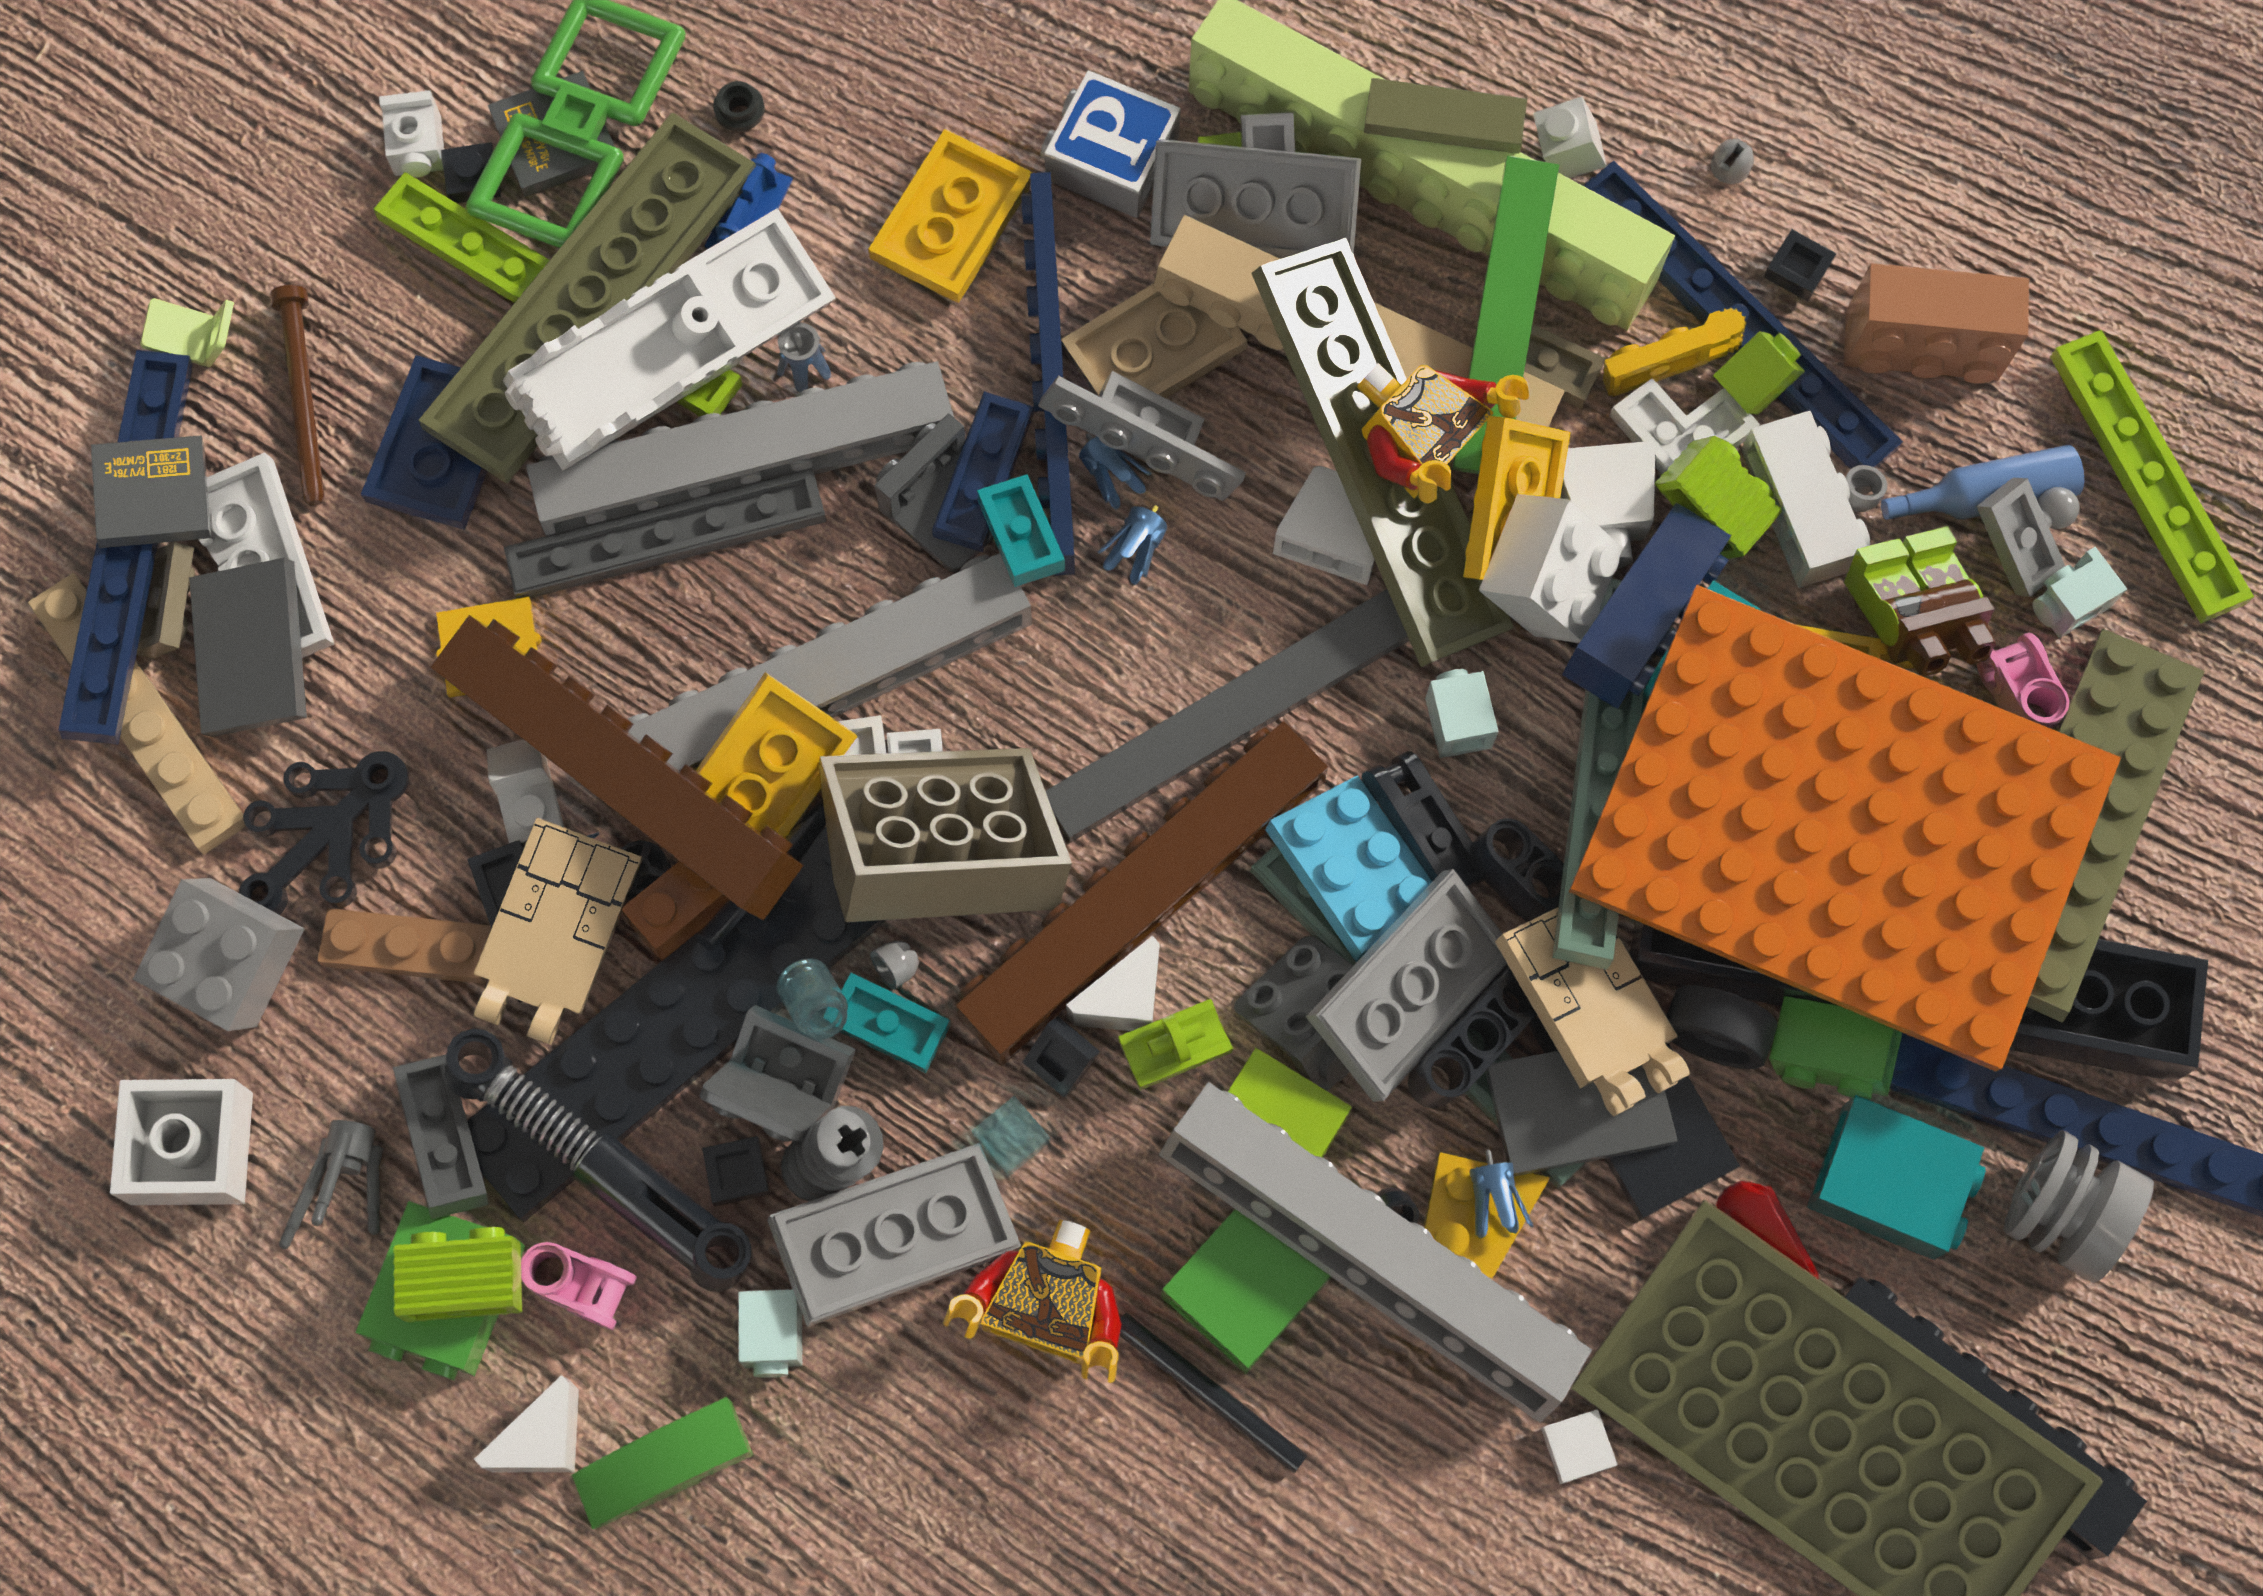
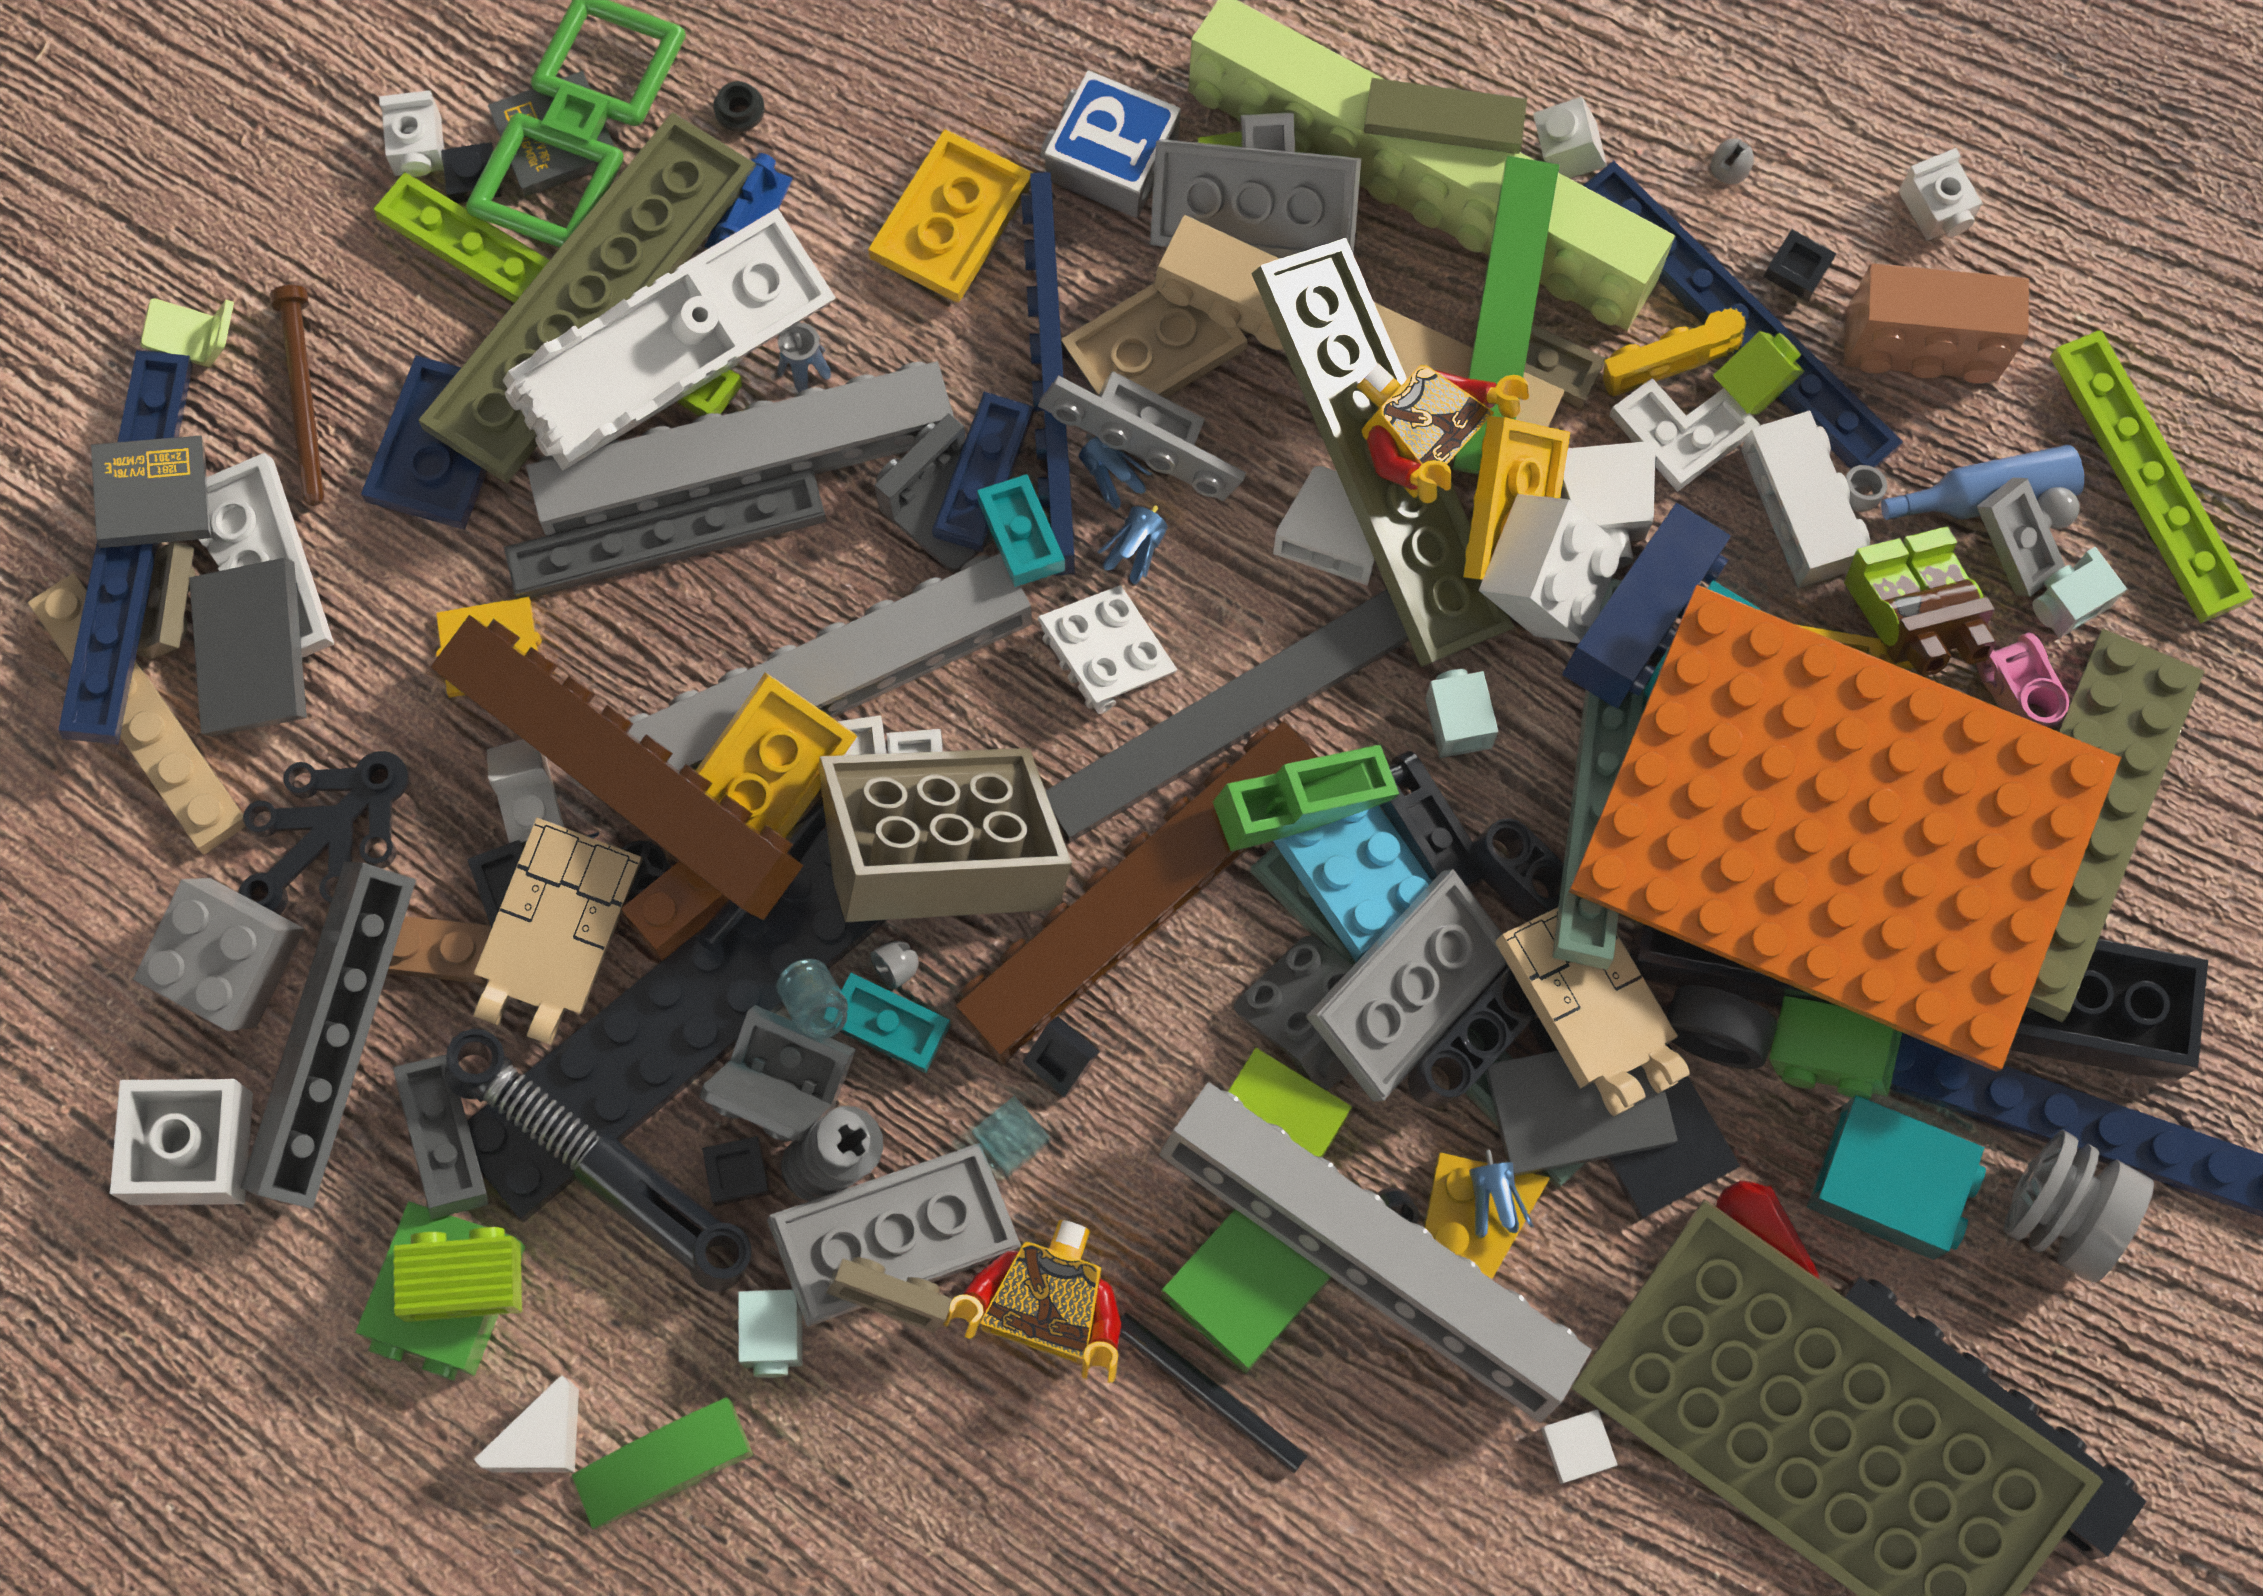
dark grey plant [279,1120,384,1249] -> none
bright pink piece [521,1242,637,1330] -> none
white slope [1066,935,1160,1031] -> none
lime hips [1118,999,1233,1090] -> none
lime brick [1655,436,1782,559] -> none
none -> dark grey brick [240,862,416,1209]
none -> dark tan plate [826,1257,952,1333]
none -> white hinge [1037,585,1178,714]
none -> bright green slope [1213,745,1399,851]
none -> white brick [1898,148,1983,241]

